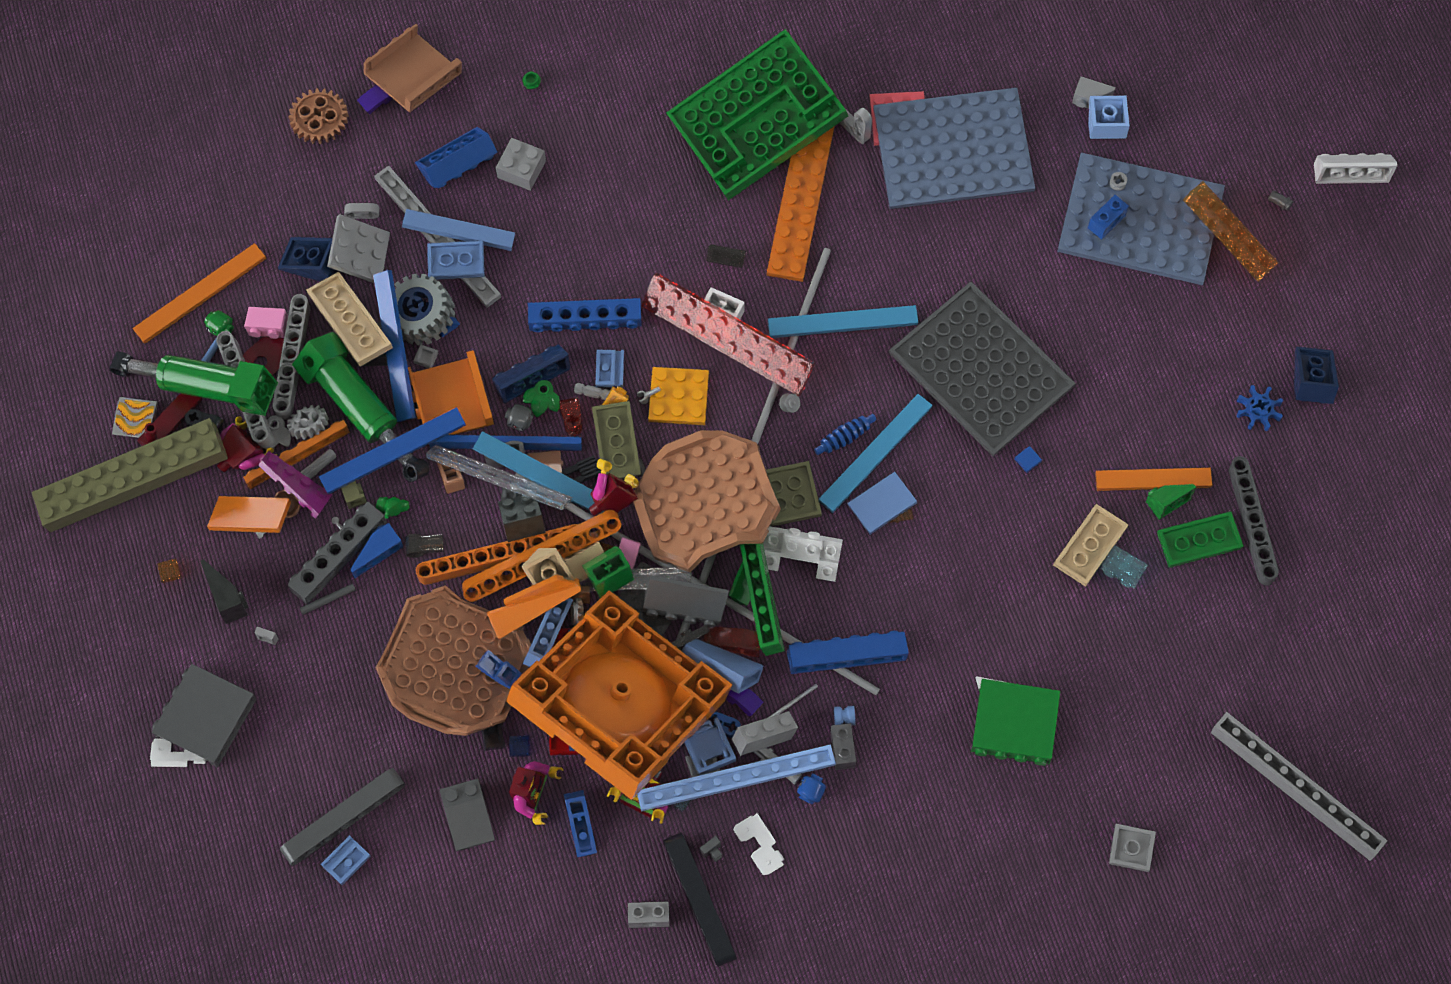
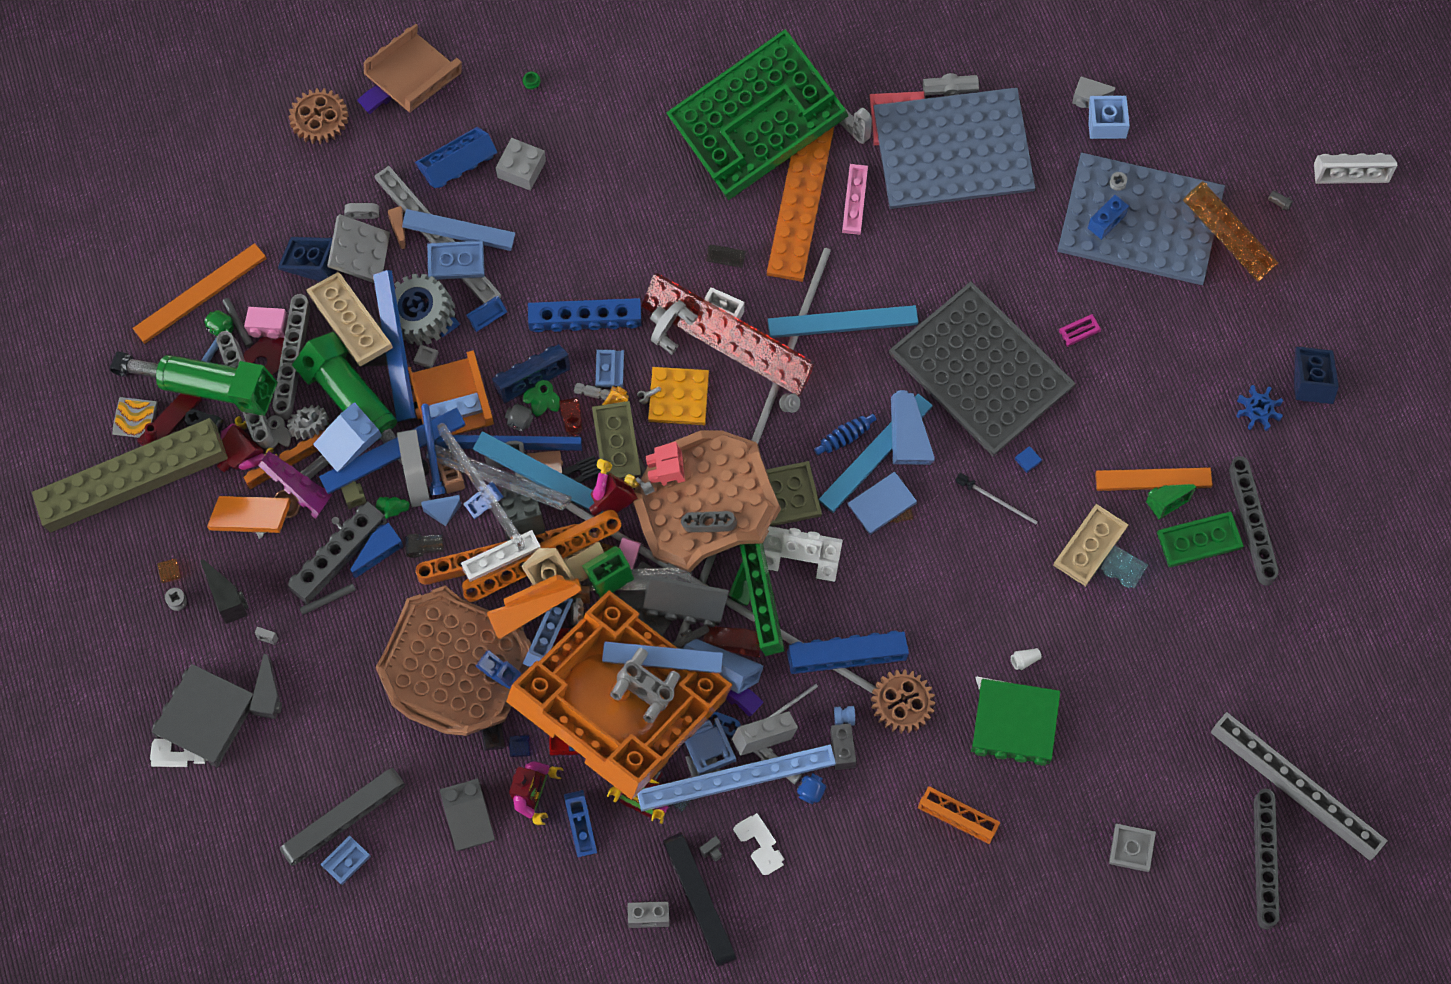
none -> light grey wheel [165,588,187,611]
none -> dark grey bar [222,298,253,347]
none -> dark grey slope [250,654,282,719]
none -> slope [313,402,382,473]
none -> nougat slope [388,206,406,249]
none -> light grey slope [397,429,430,507]
none -> blue piece [421,403,445,495]
none -> medium blue slope [421,495,461,526]
none -> light blue plate [429,393,482,420]
none -> clear tile [437,423,525,551]
none -> white fence [461,530,541,582]
none -> plate [464,481,503,519]
none -> blue tile [466,296,507,332]
none -> medium blue tile [602,642,723,674]
none -> light grey piece [610,648,680,724]
none -> light grey hand [636,478,655,495]
none -> coral hips [646,441,685,486]
none -> light grey connector [650,300,698,355]
none -> dark grey beam [681,511,737,533]
none -> bright pink plate [842,164,868,235]
none -> nougat gear [871,669,935,734]
none -> medium blue slope [891,390,934,465]
none -> orange fence [918,786,1000,844]
none -> light grey piece [923,73,979,96]
none -> flat silver piece [955,473,1038,525]
none -> white cone [1011,648,1041,670]
none -> dark pink tile [1059,314,1101,347]
none -> dark grey beam [1254,789,1279,930]

